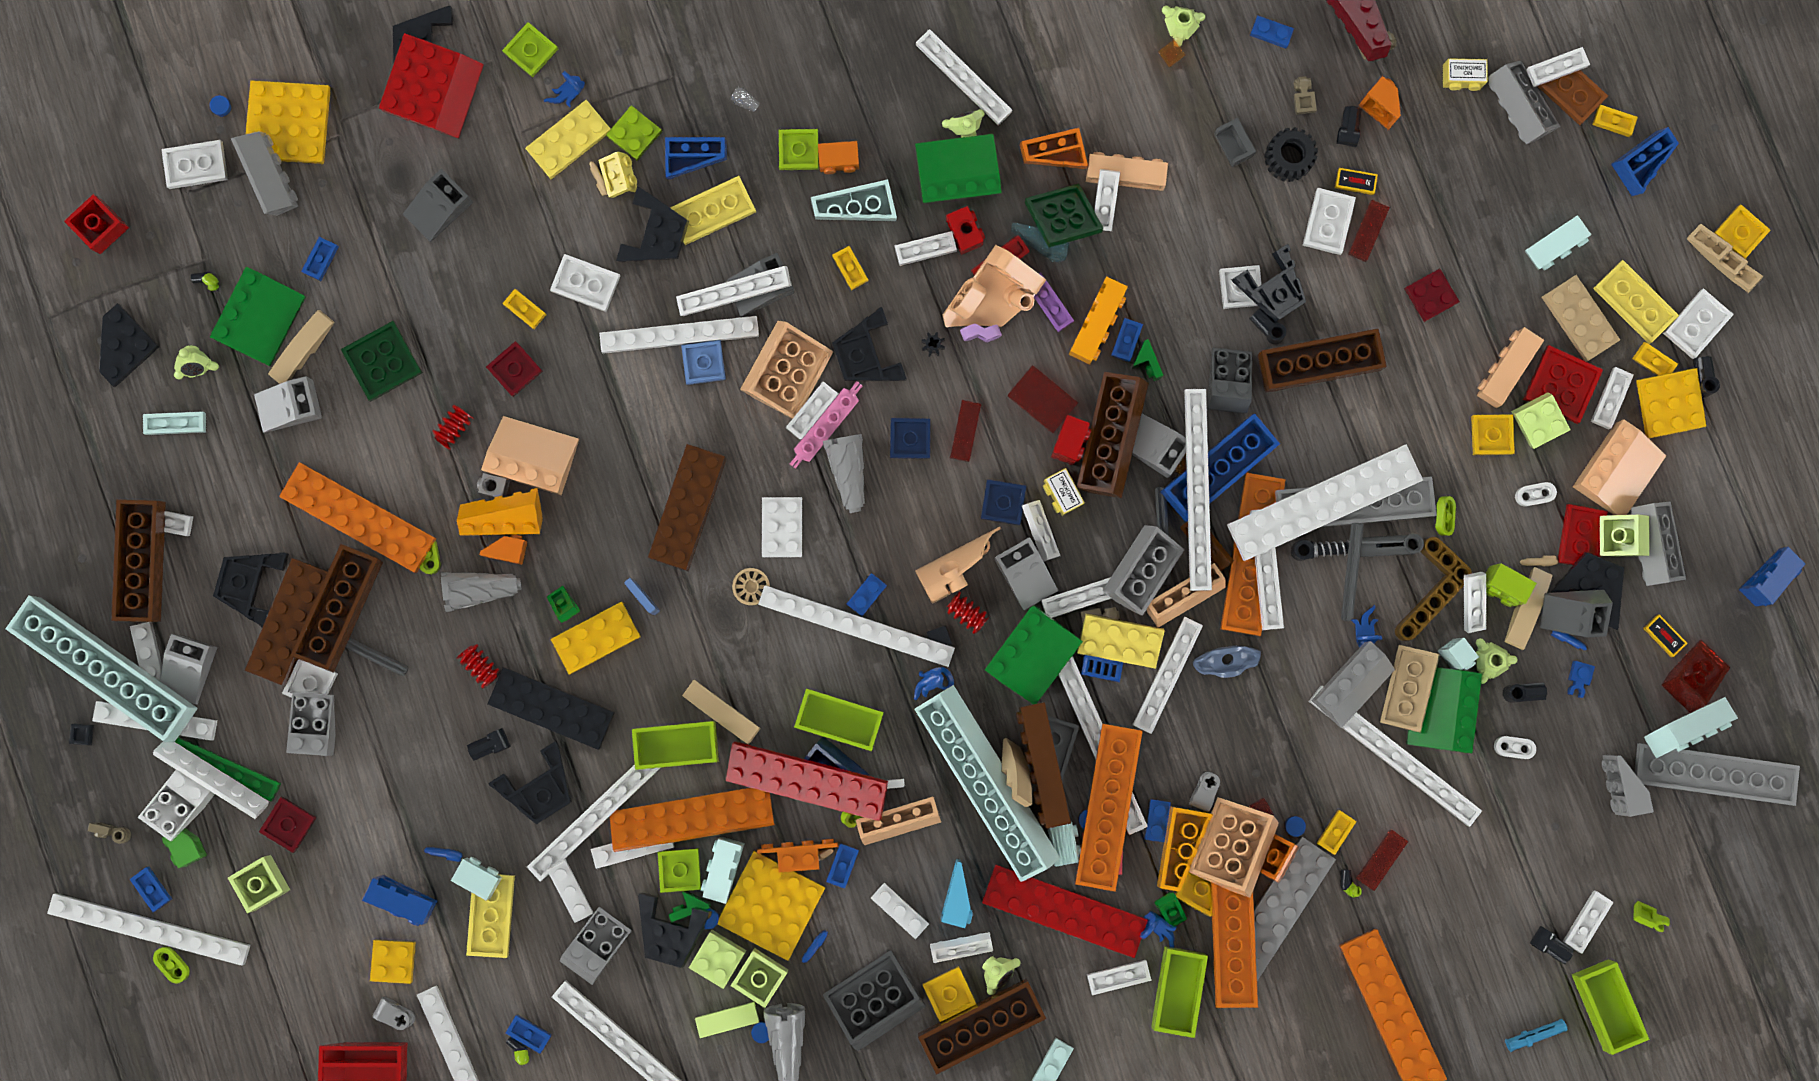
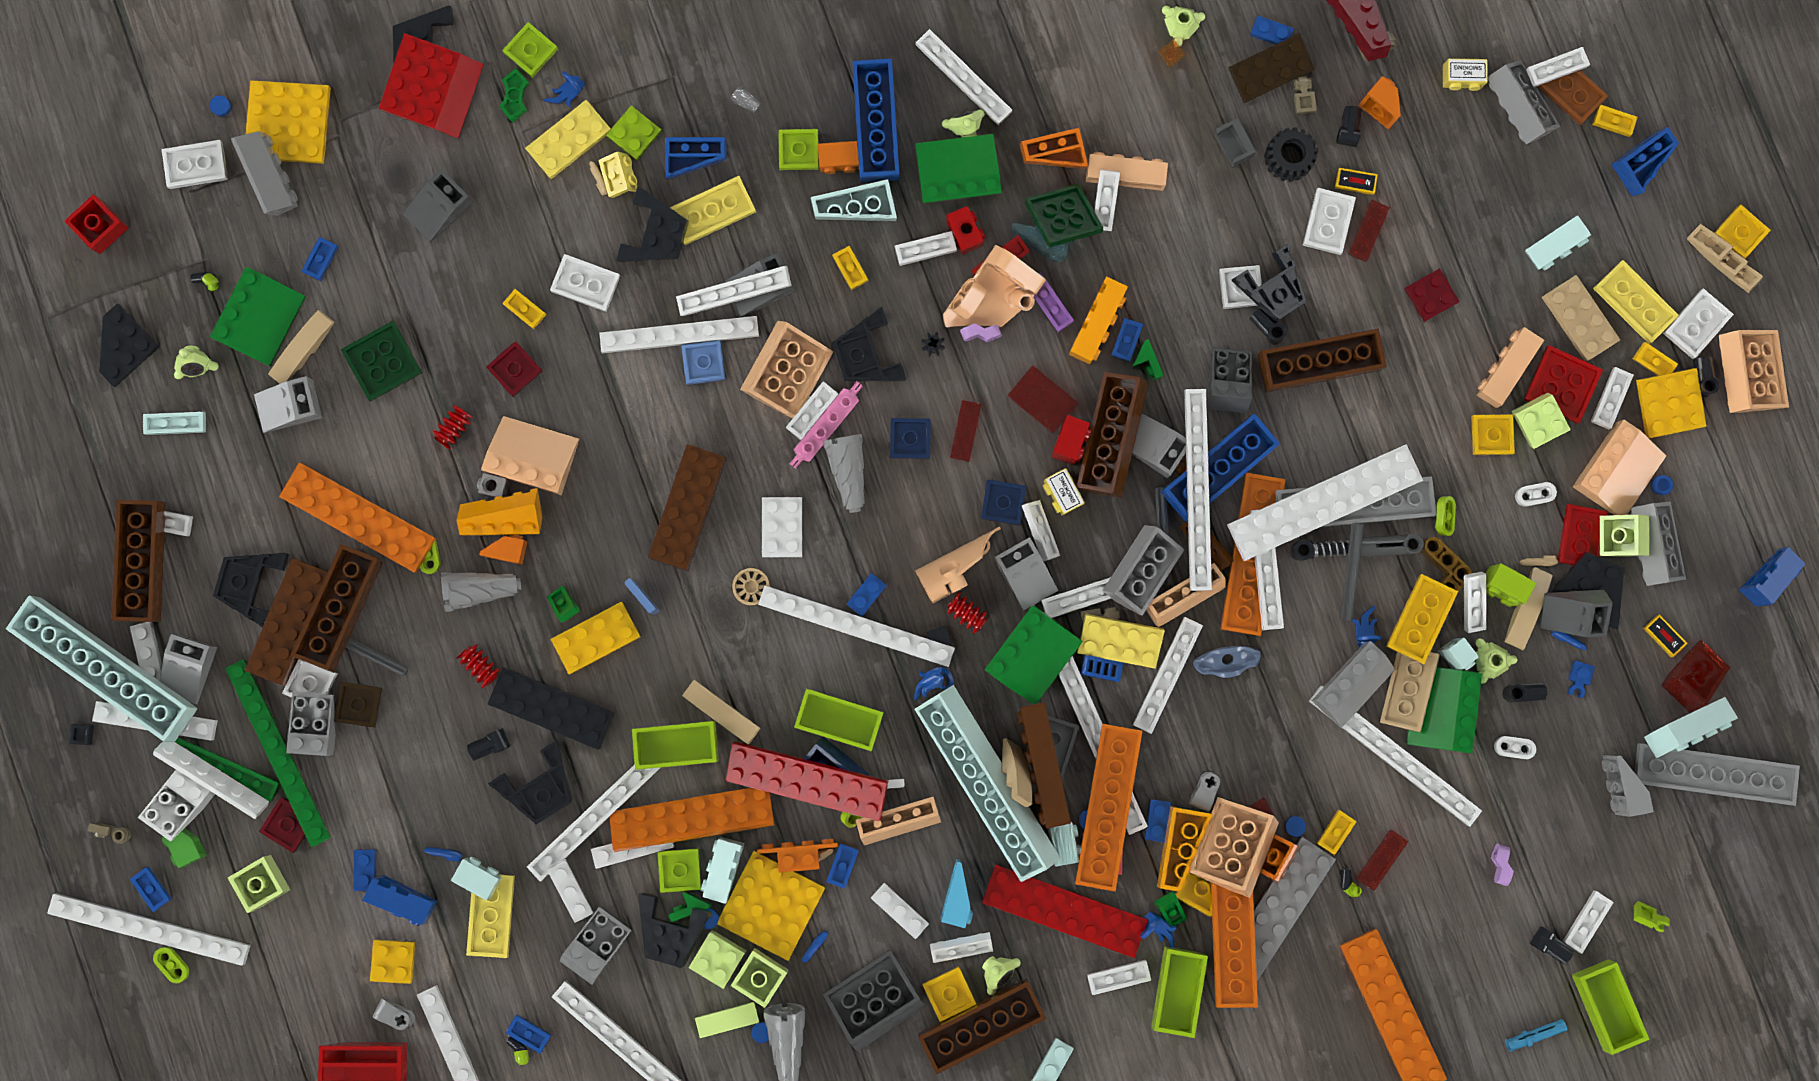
none -> green plate [225,659,332,847]
none -> dark brown plate [334,682,382,728]
none -> blue plate [353,849,376,891]
none -> green tile [499,68,530,123]
none -> blue brick [853,59,899,183]
none -> dark brown plate [1228,33,1315,103]
none -> yellow plate [1386,574,1458,664]
none -> lavender piece [1491,843,1514,886]
none -> blue tile [1651,475,1673,495]
none -> light nougat slope [1719,330,1789,413]

